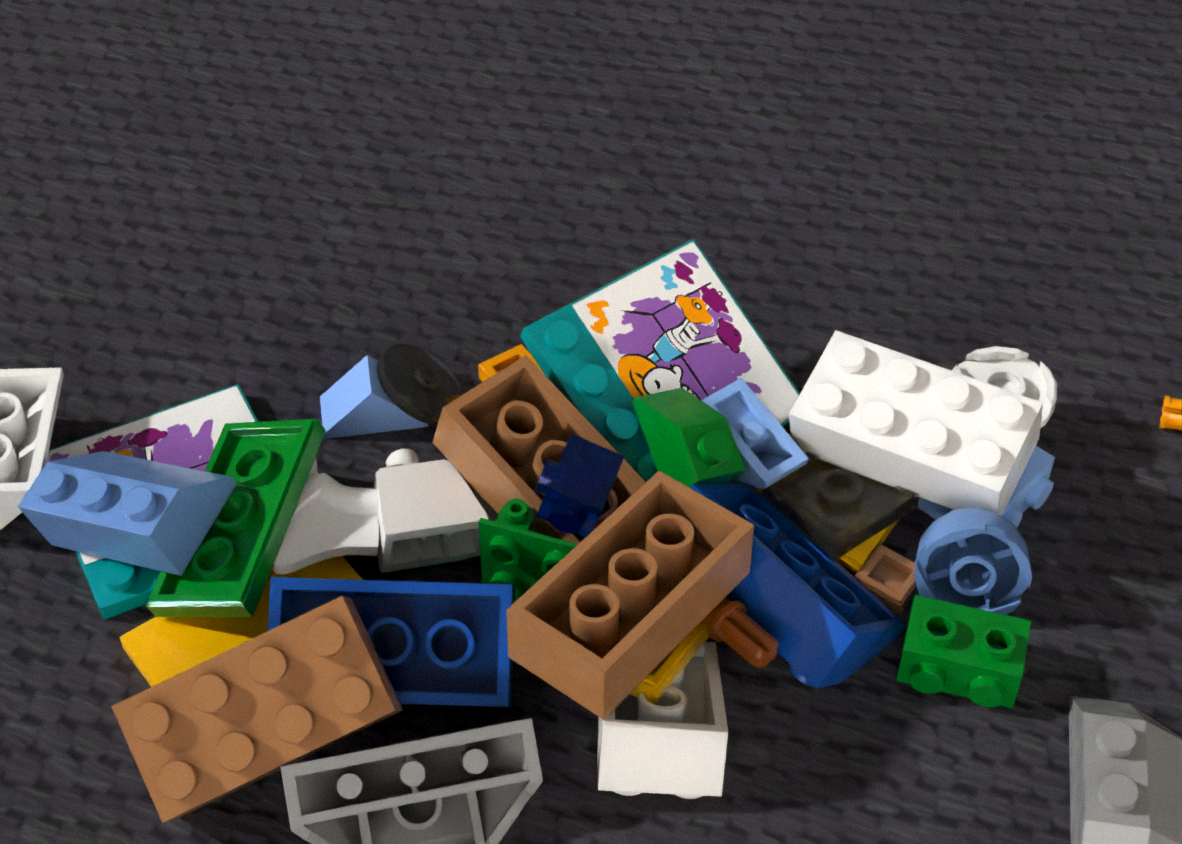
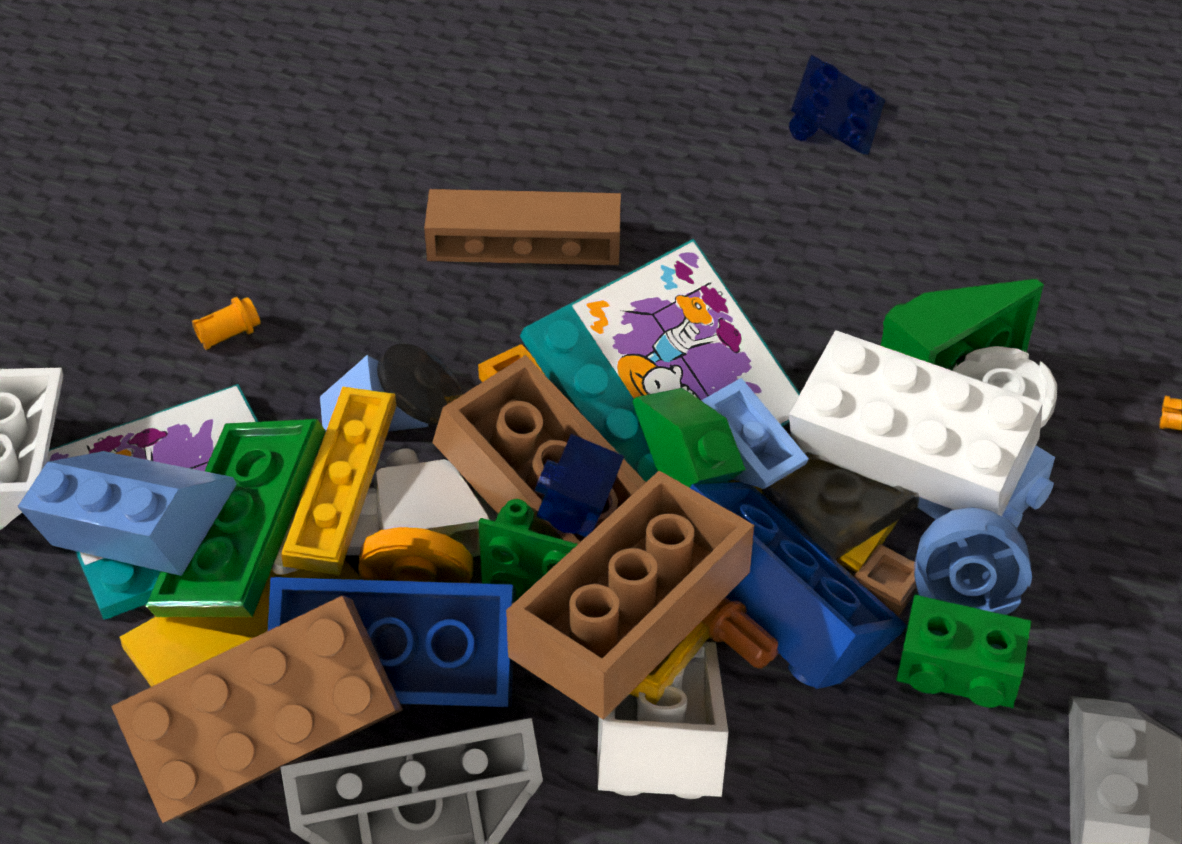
none -> light orange pin [192,297,261,350]
none -> yellow tile [281,386,396,575]
none -> light orange tile [358,527,474,583]
none -> medium nougat brick [424,189,621,265]
none -> clear blue hinge [789,54,885,155]
none -> green slope [881,279,1044,371]

